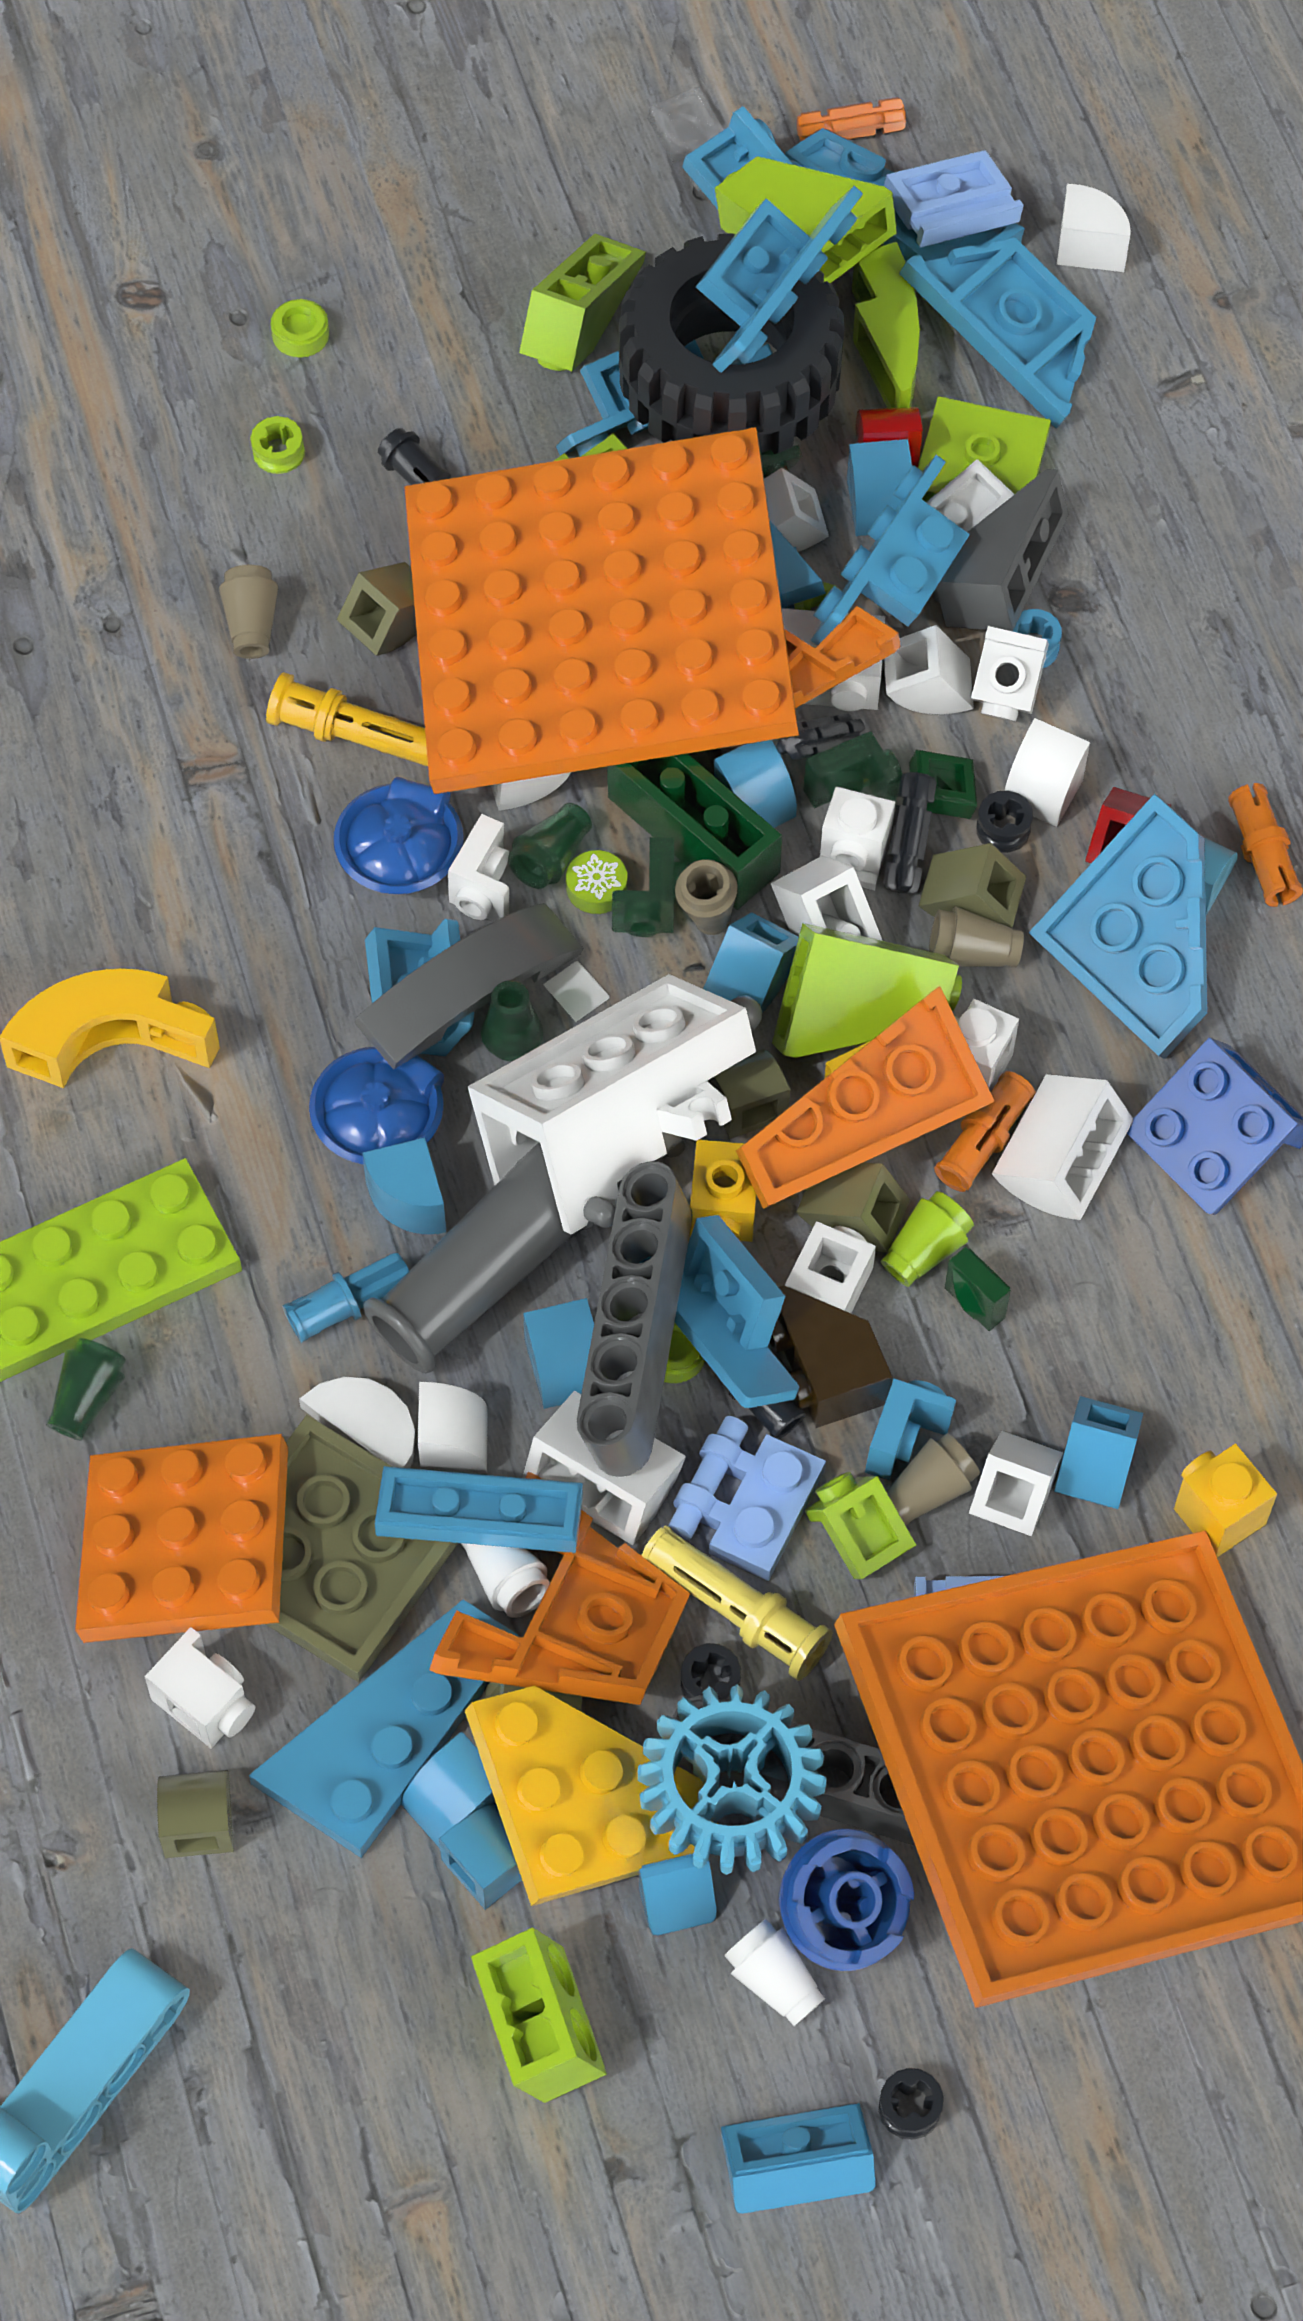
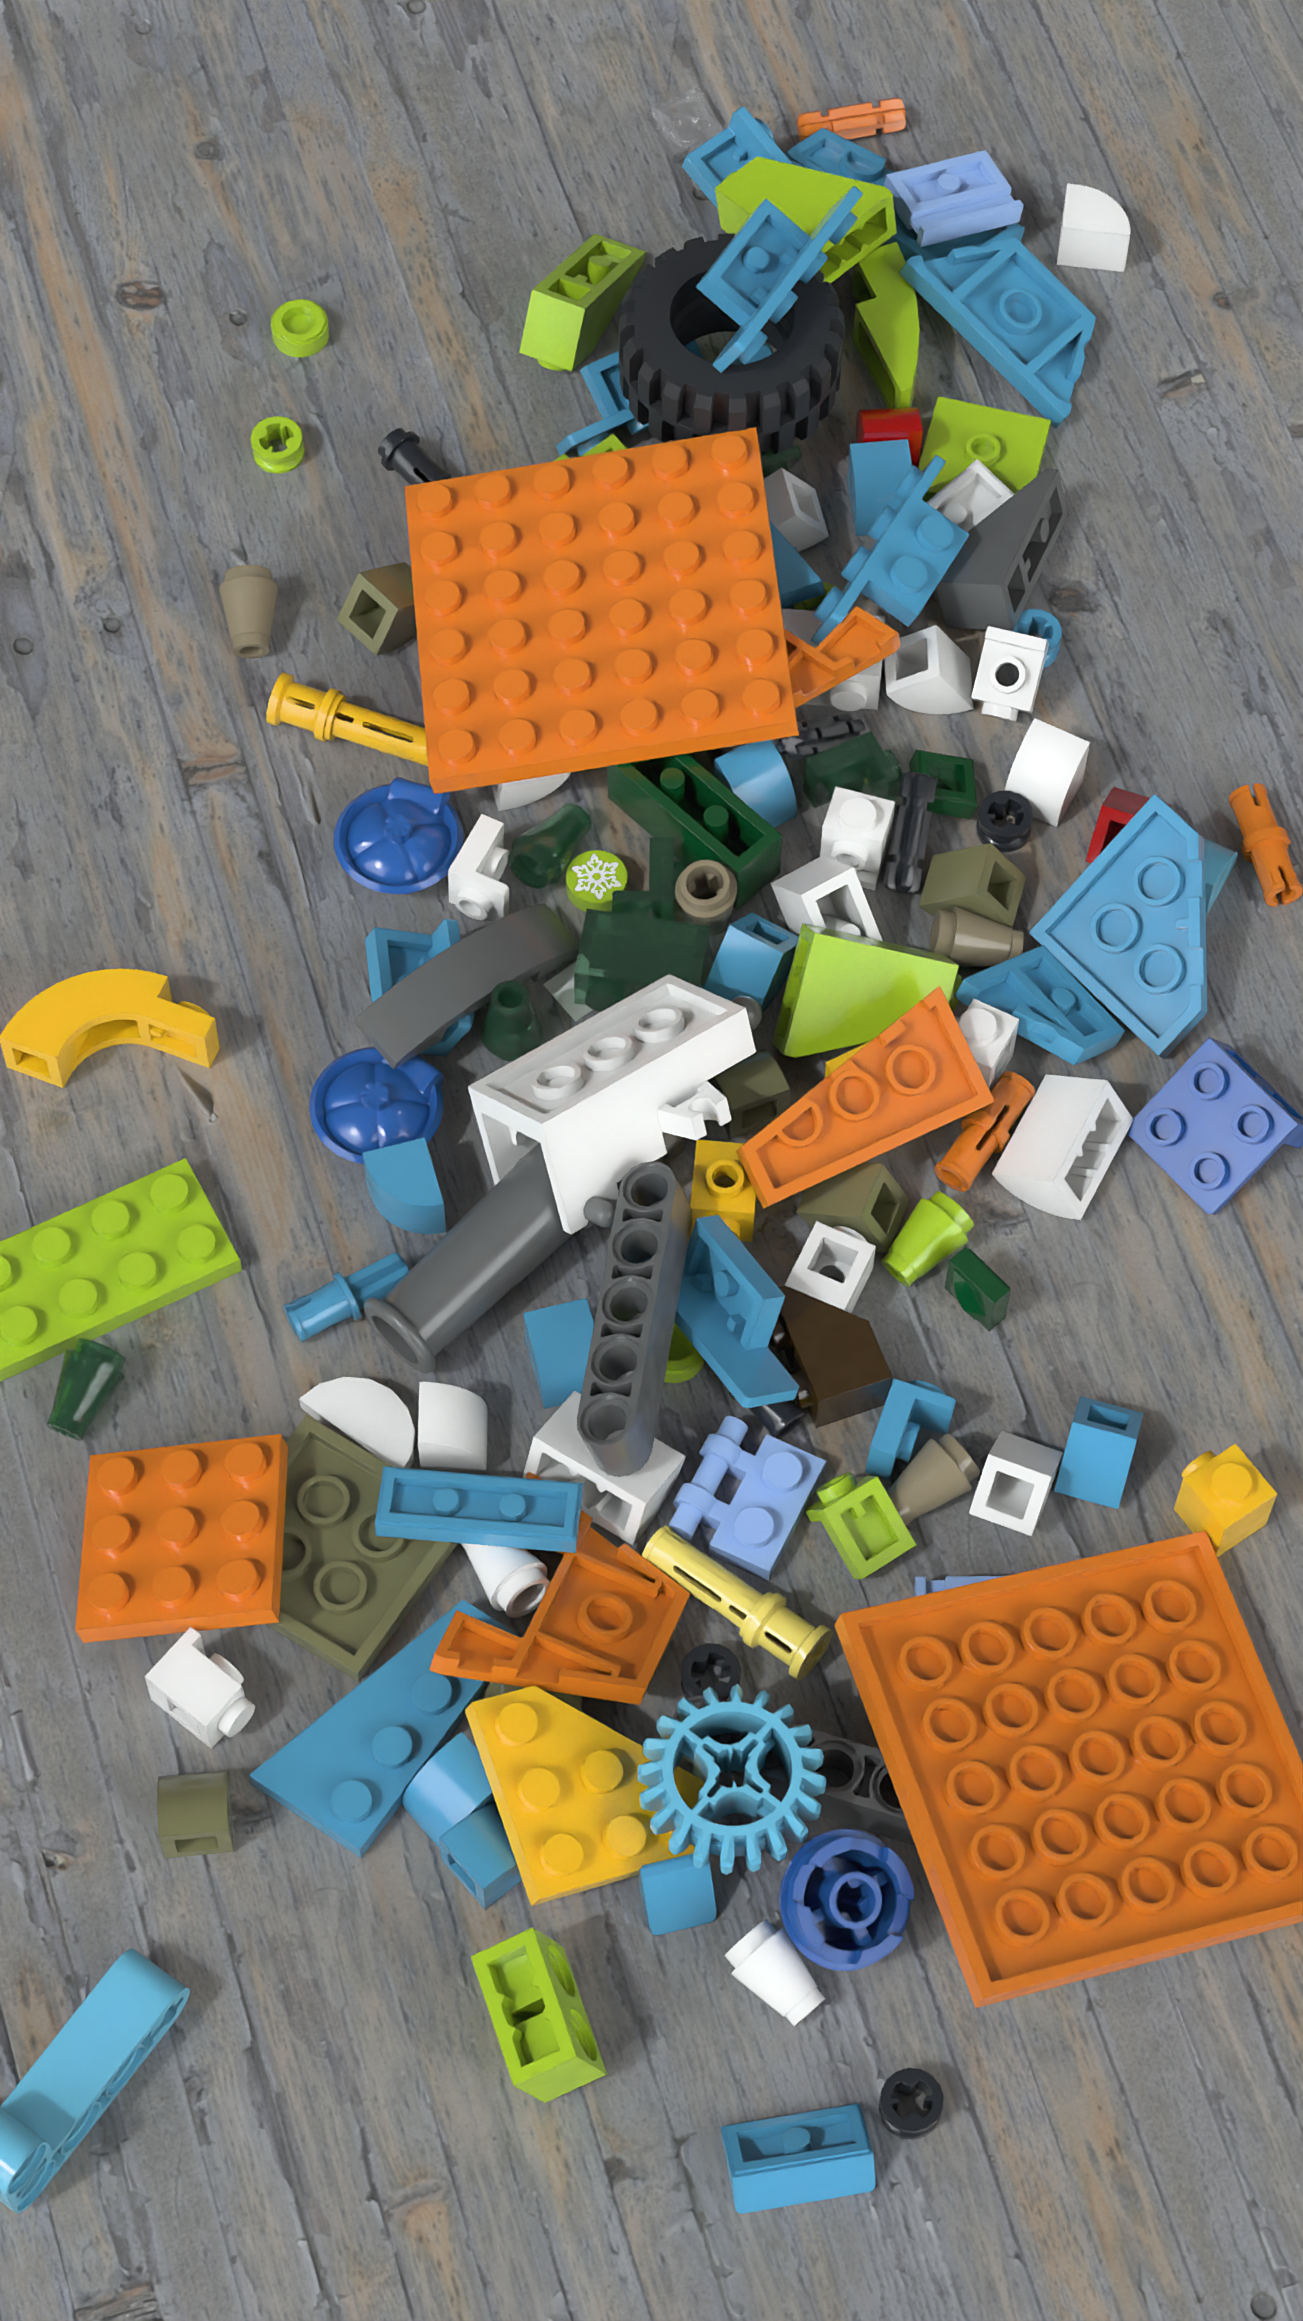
none -> clear green brick [574,909,710,1012]
none -> dark azure wing [954,945,1125,1066]

